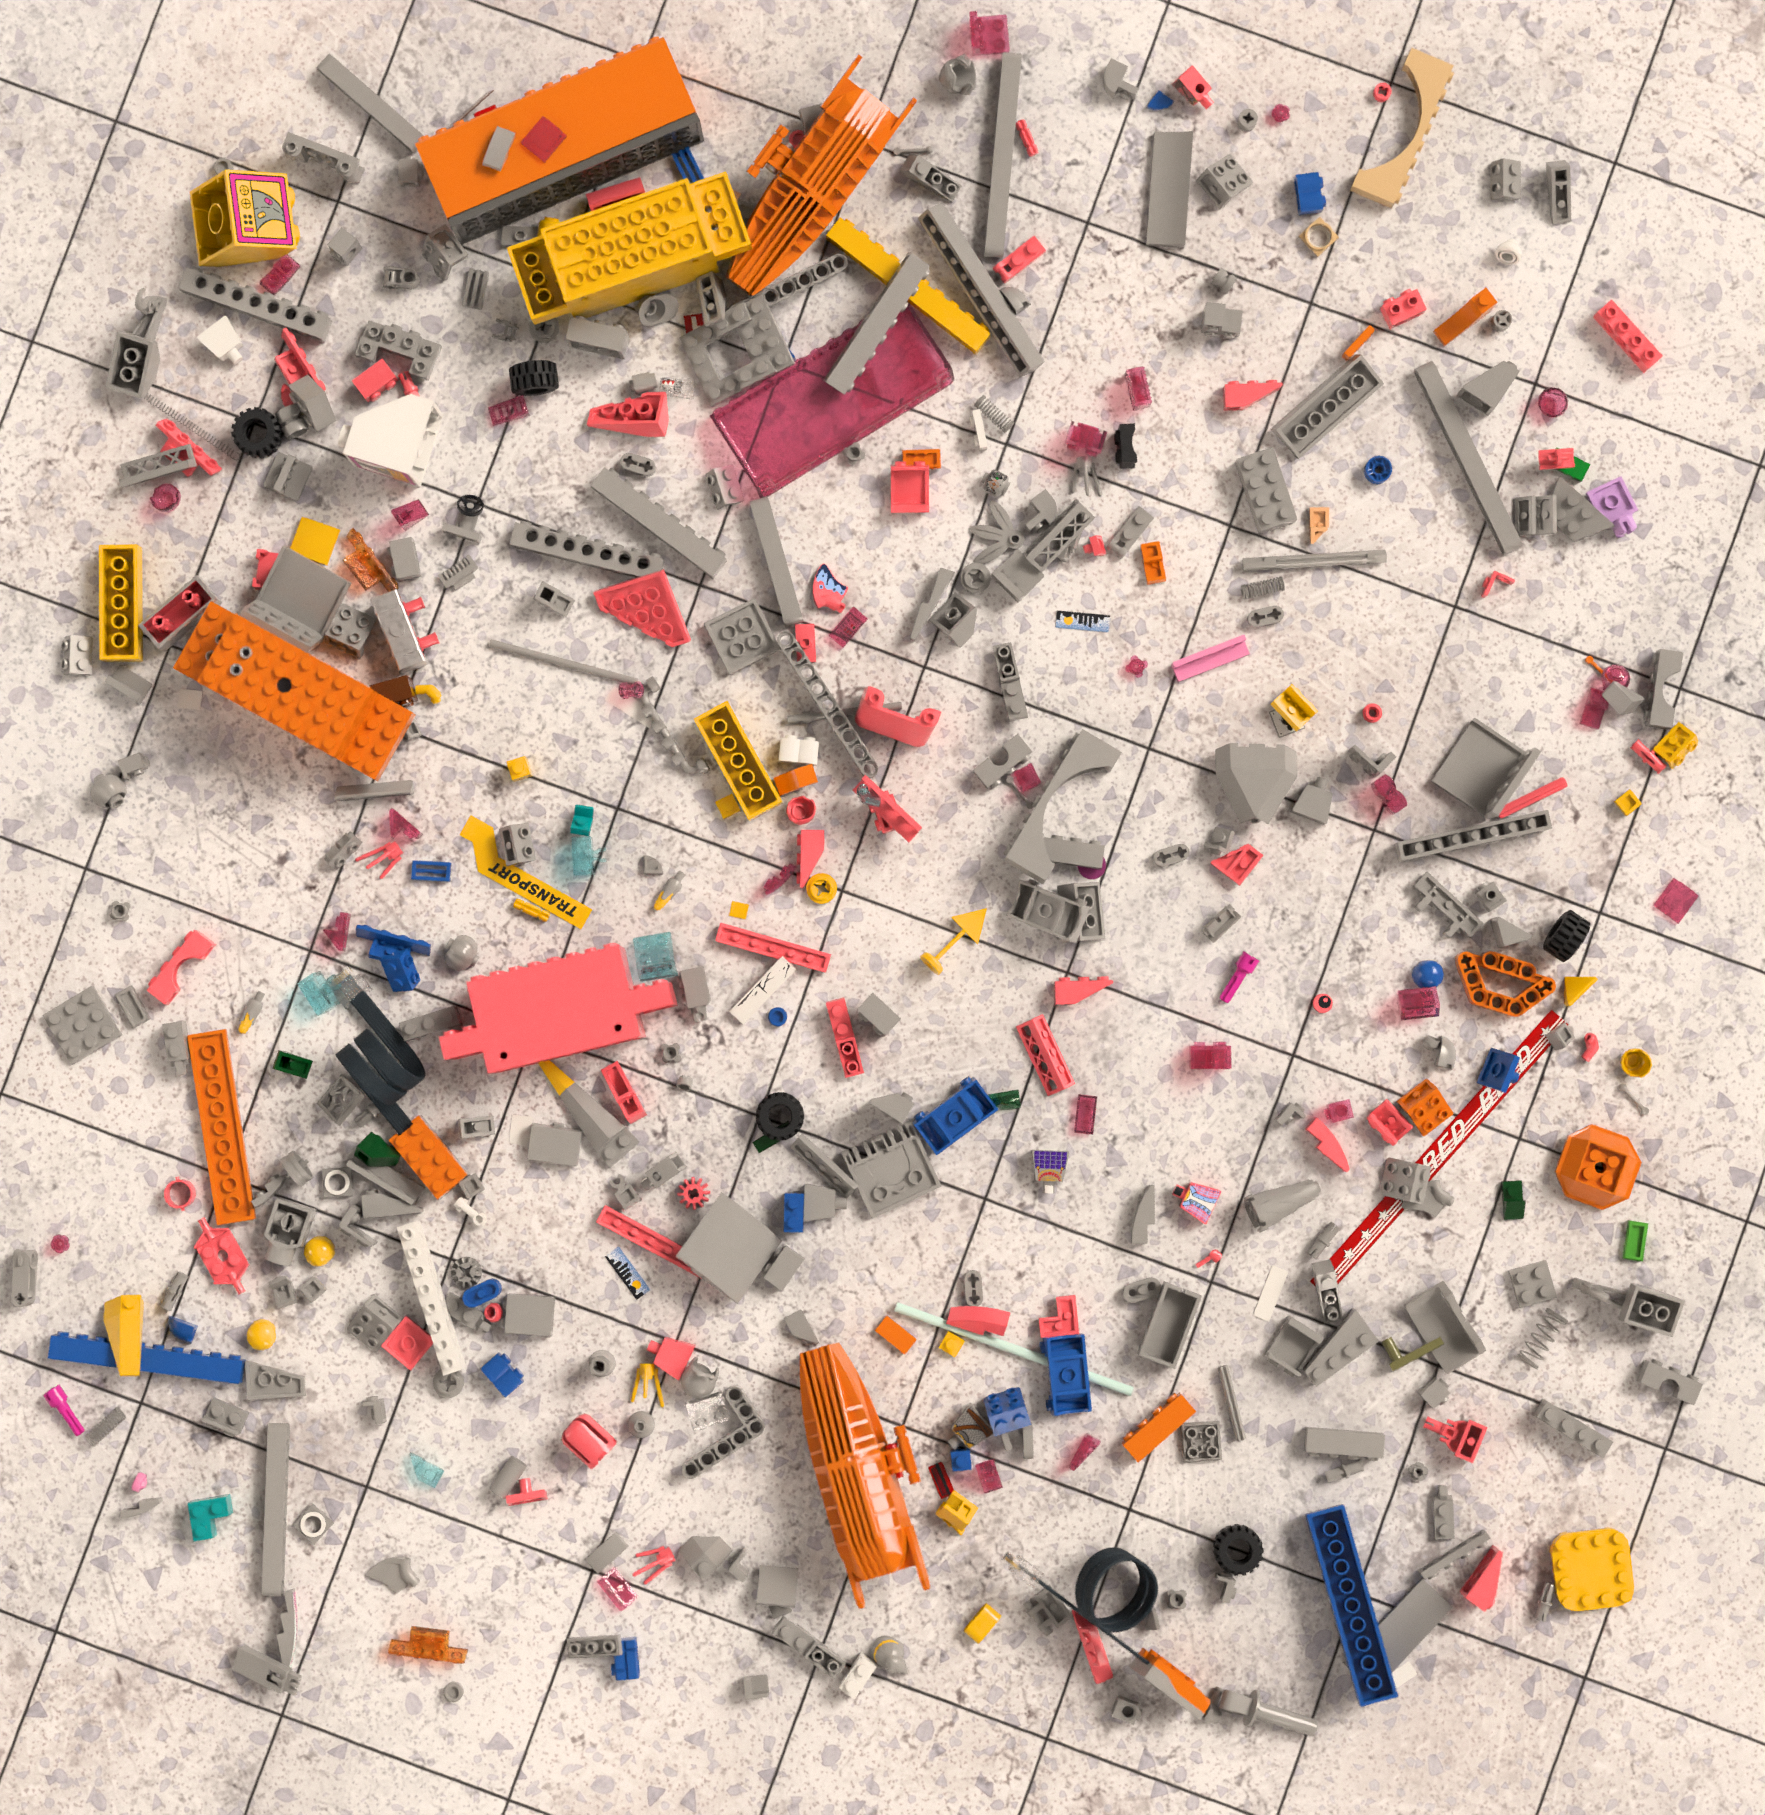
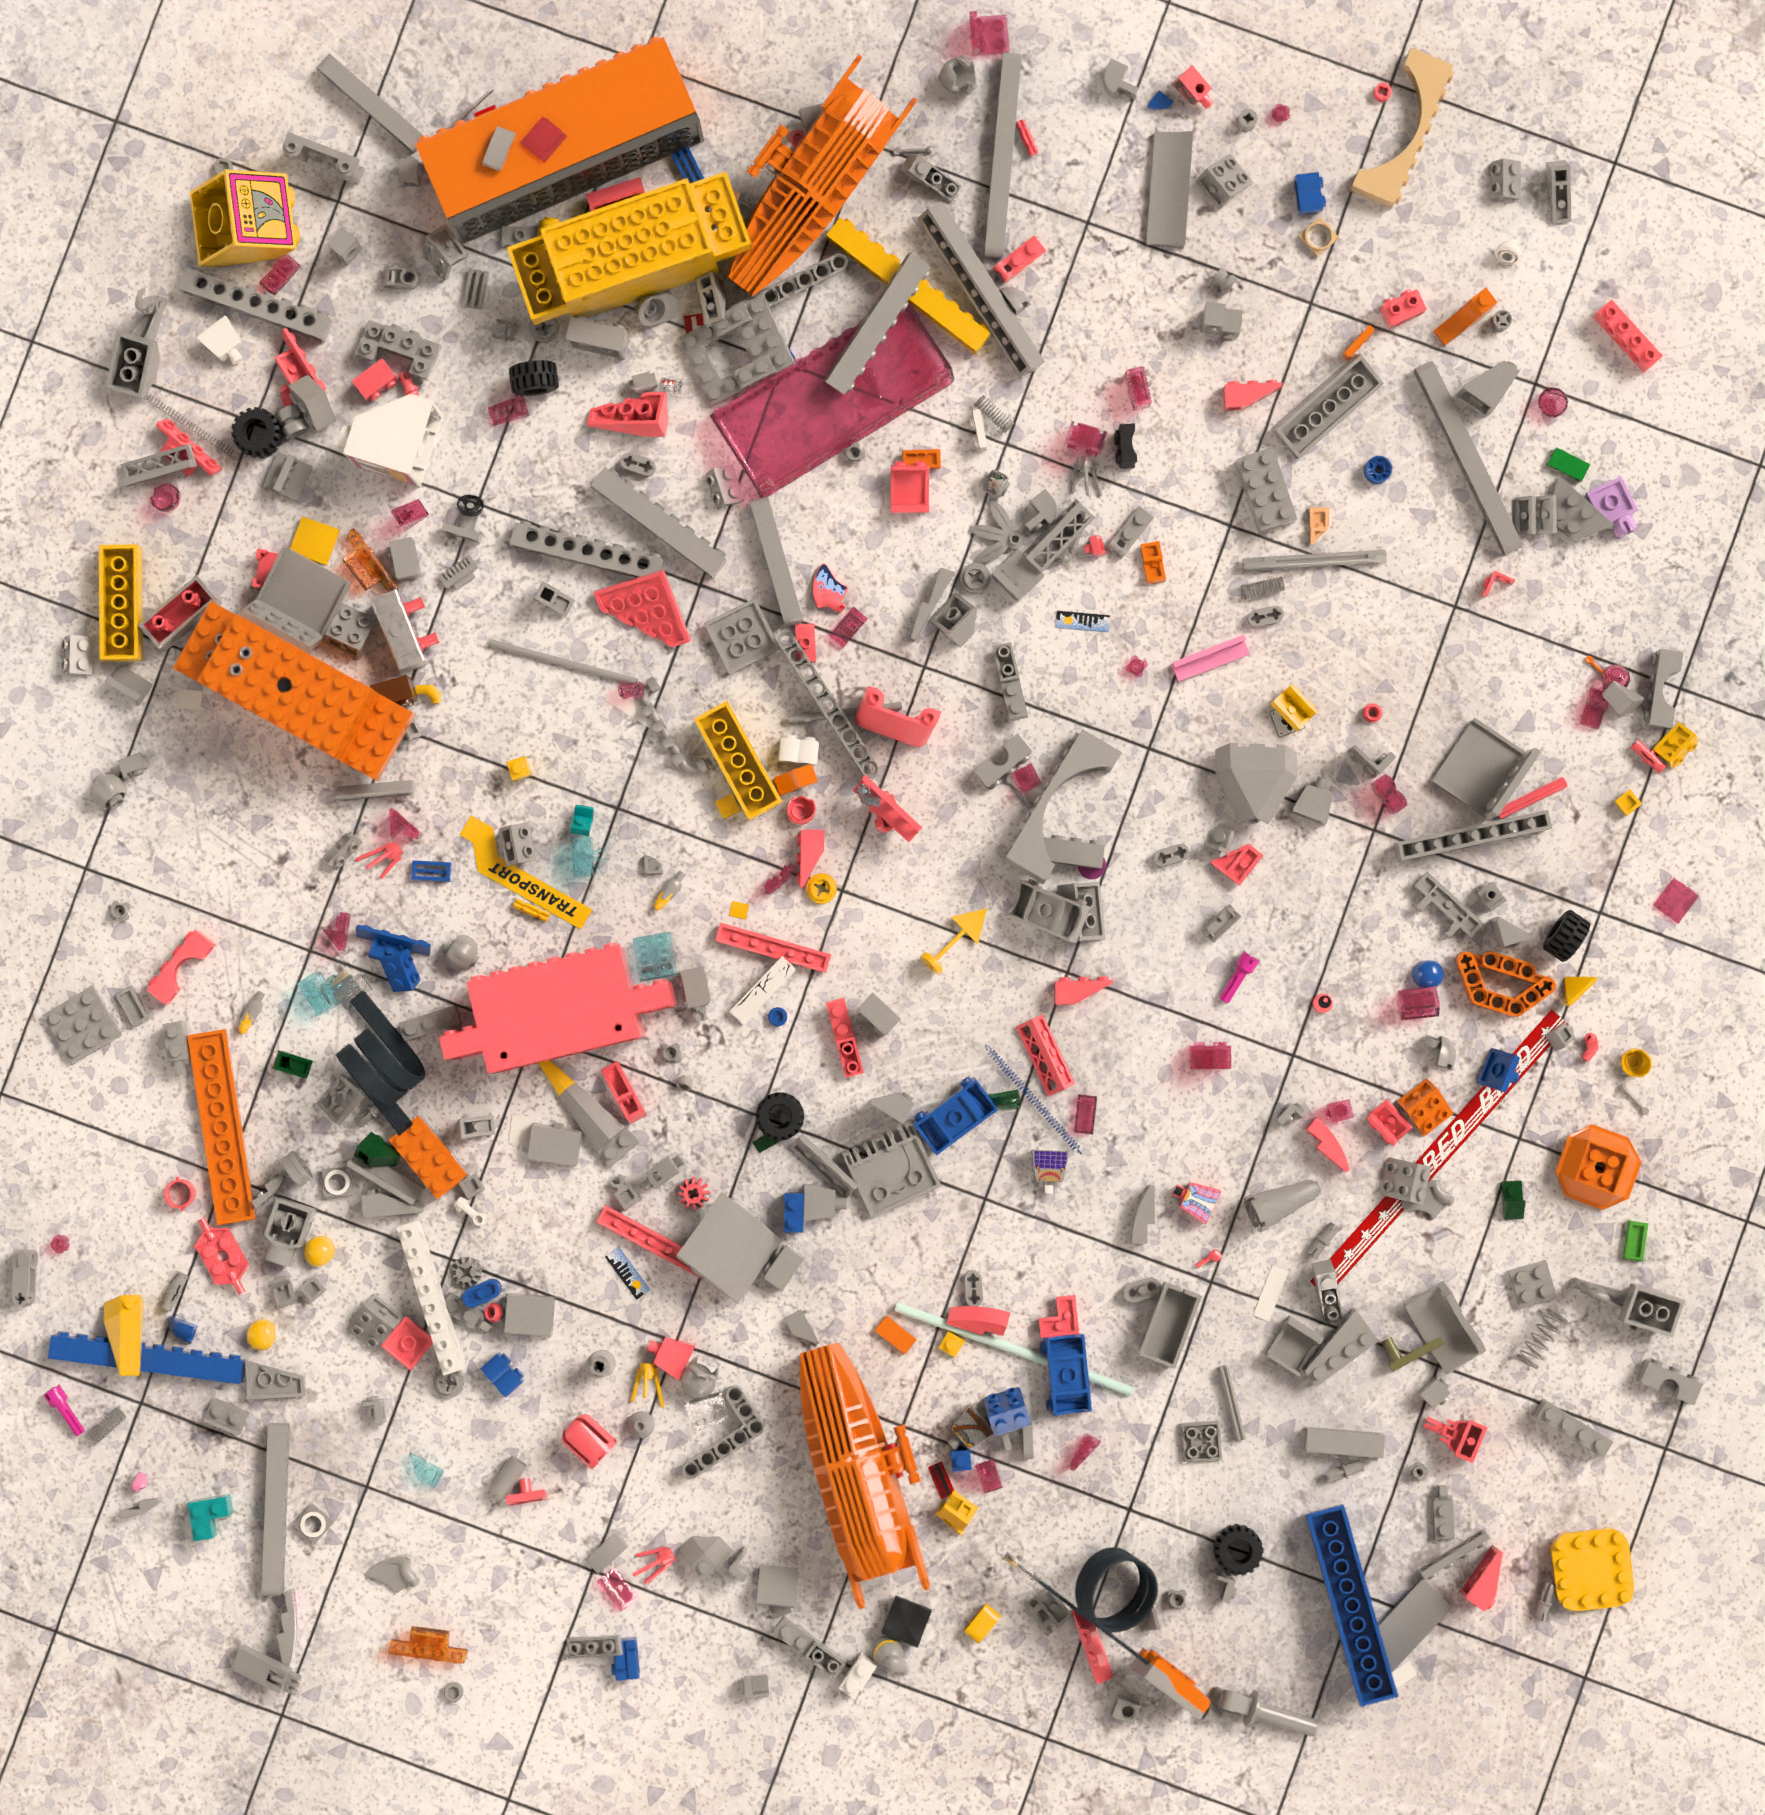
light grey bracket [338,1204,378,1247] -> none
orange brick [1122,1392,1196,1463] -> none
coral hips [1538,448,1575,470] -> none
none -> black brick [882,1595,932,1648]
none -> piece [985,1045,1082,1155]

